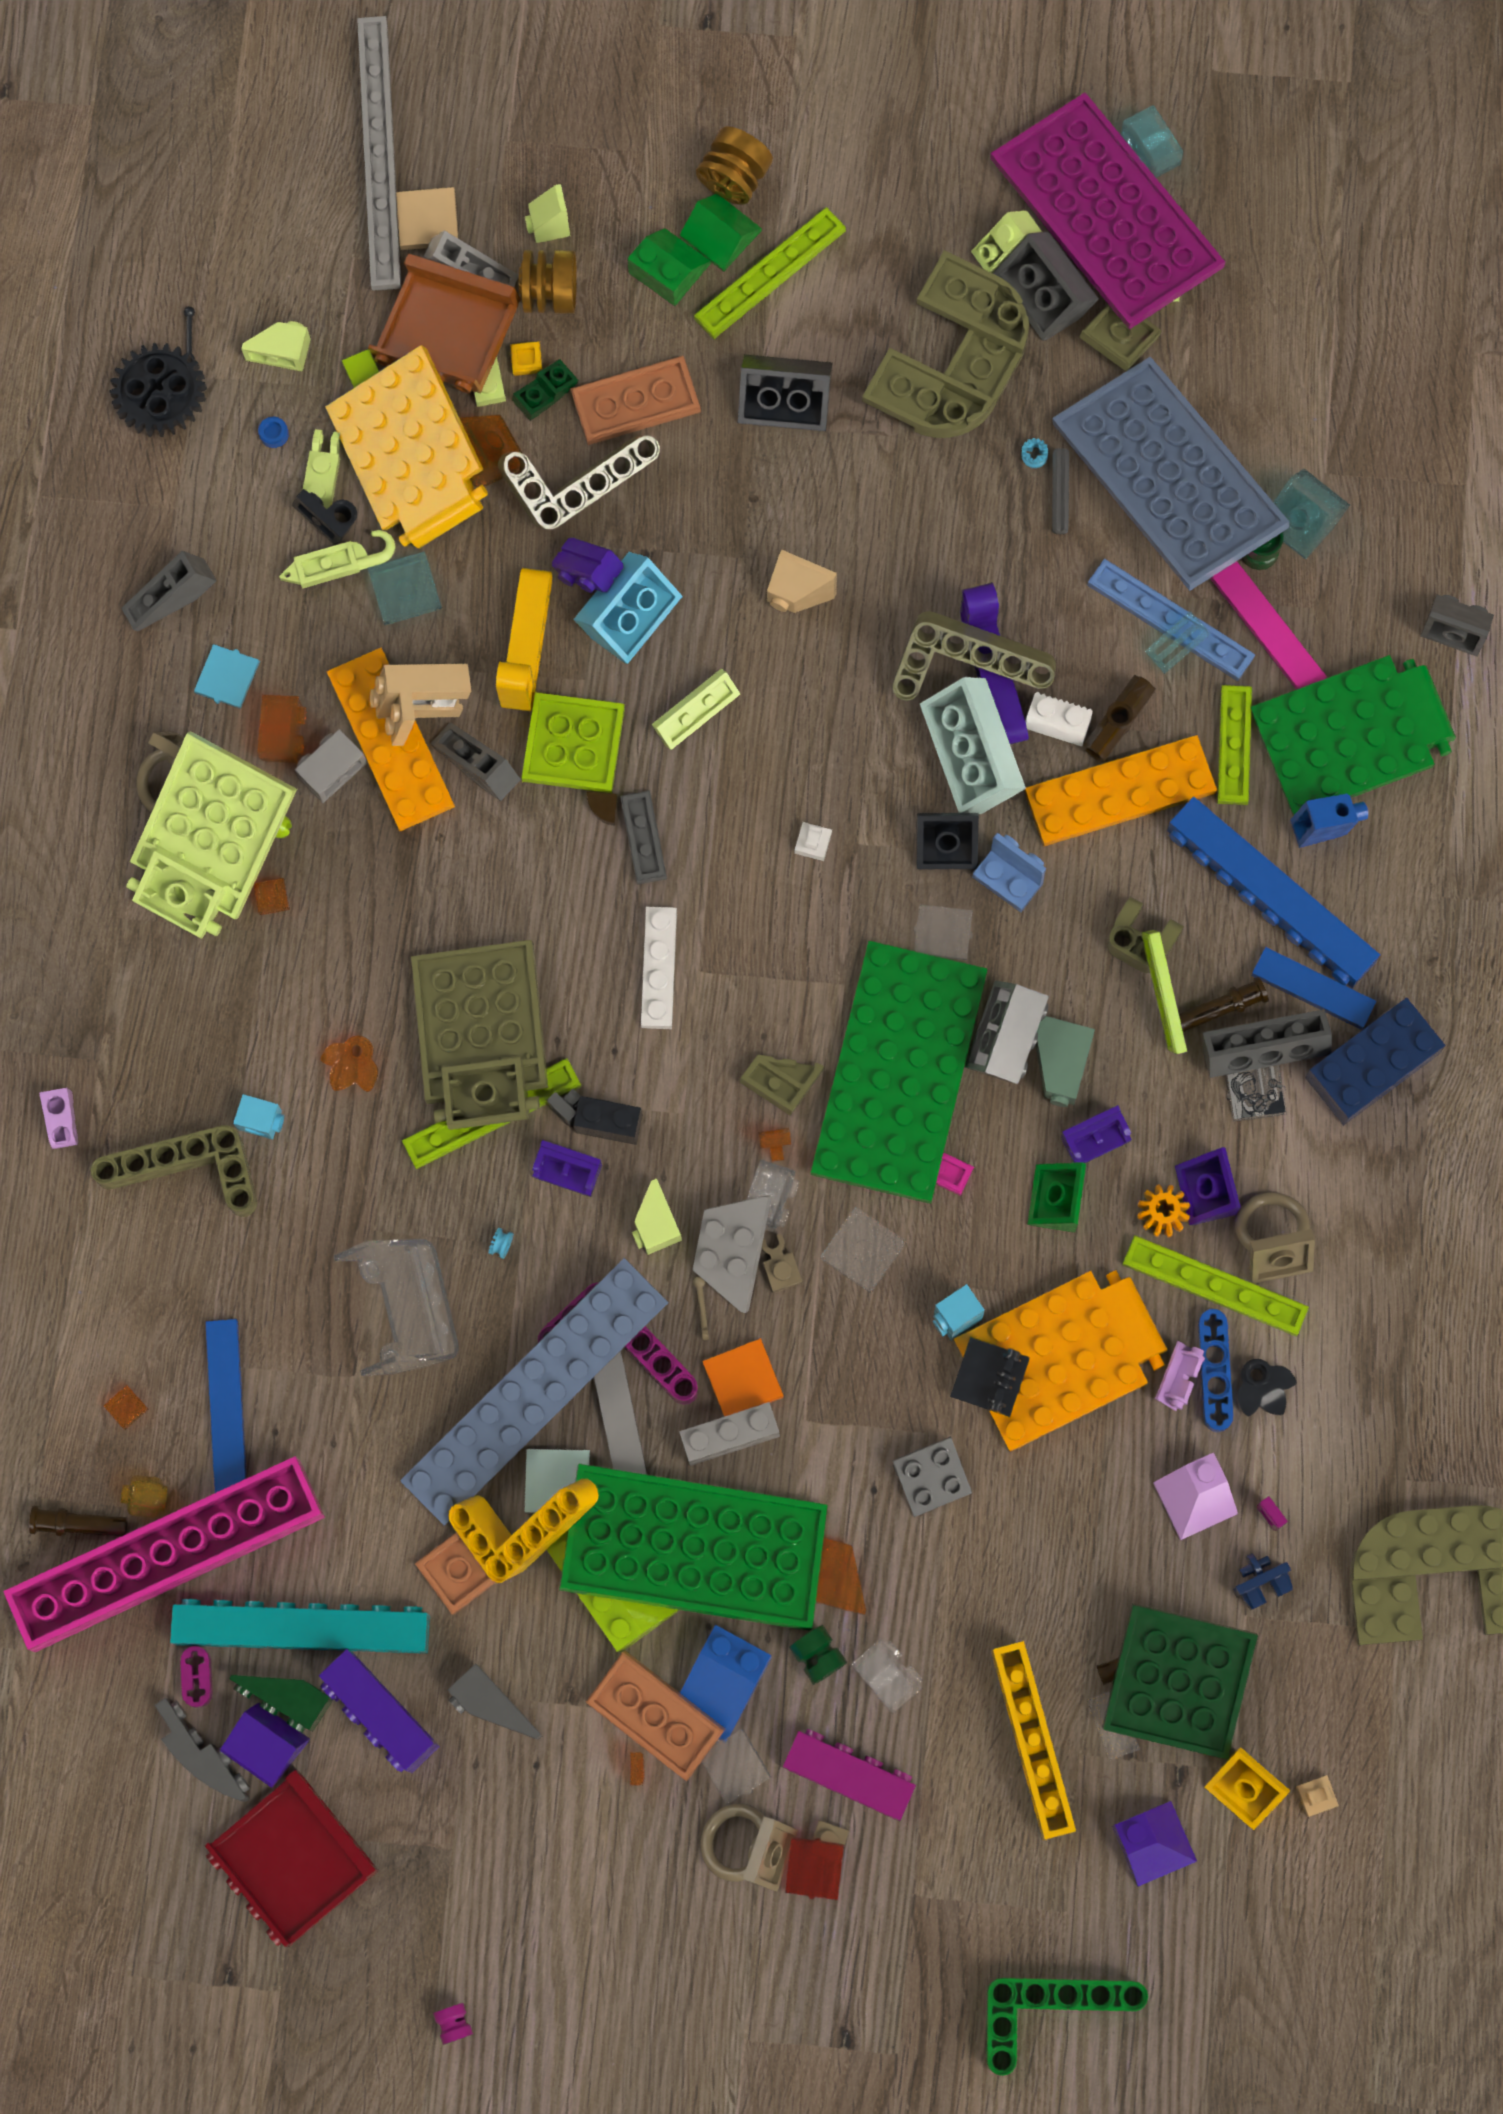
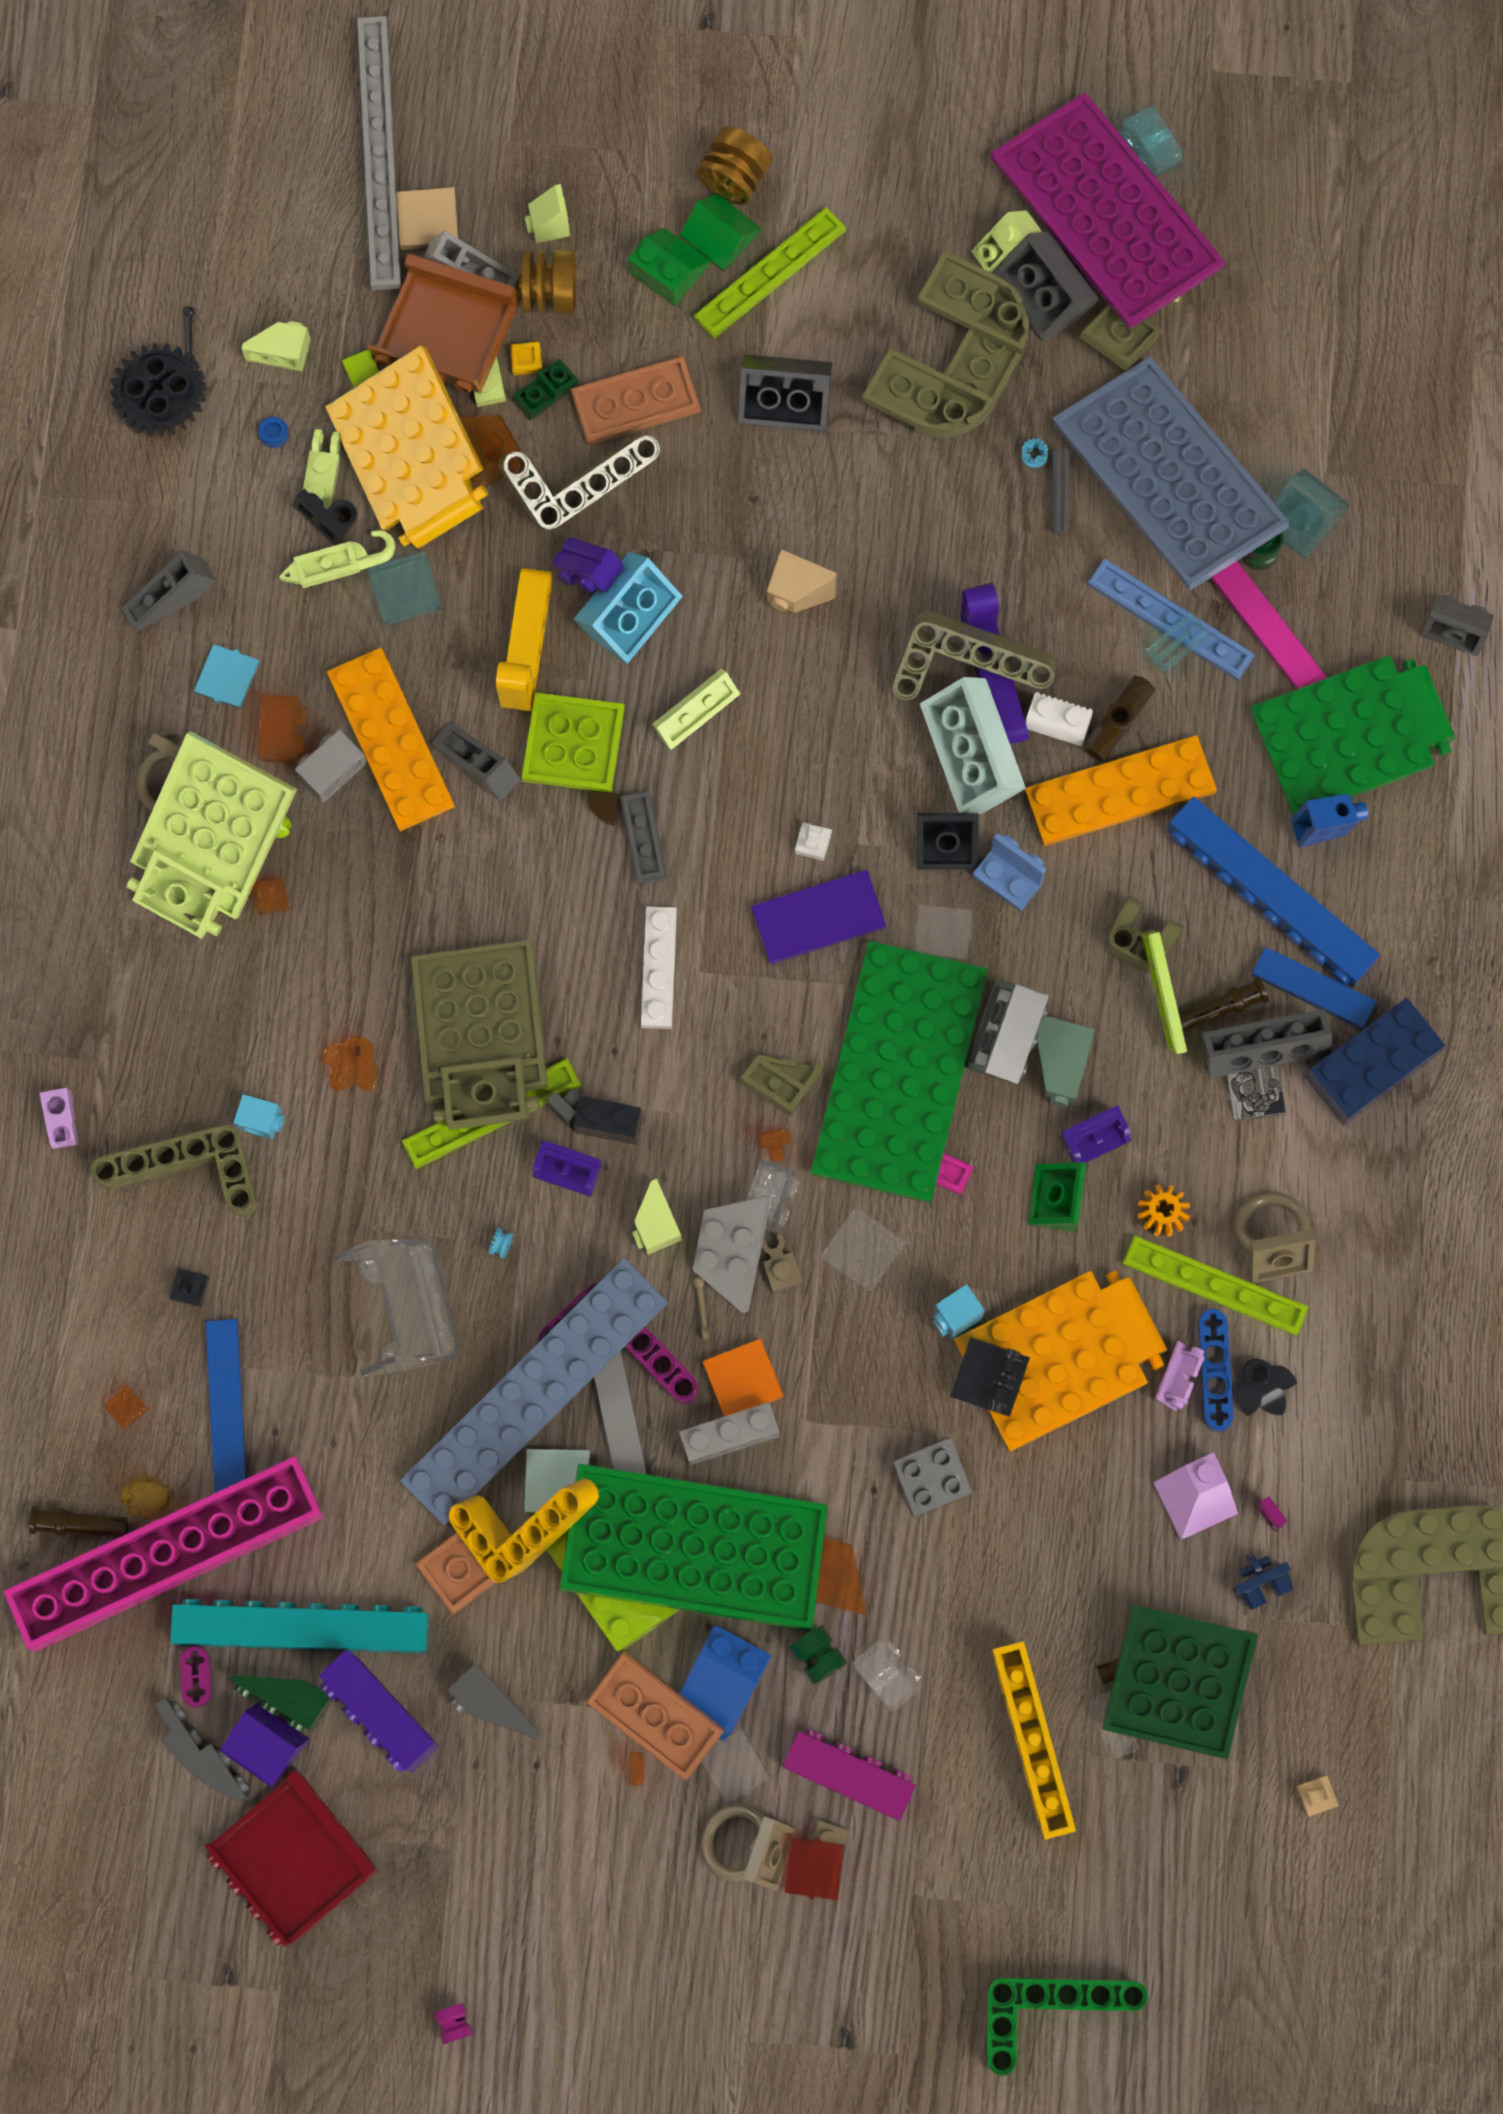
tan brick [370,664,471,746] -> none
dark purple slope [1112,1801,1197,1887] -> none
dark purple slope [1175,1147,1241,1225] -> none
yellow slope [1204,1747,1290,1830] -> none
lime tile [1217,685,1252,805] -> none
none -> black tile [170,1268,210,1308]
none -> dark purple tile [751,870,886,965]

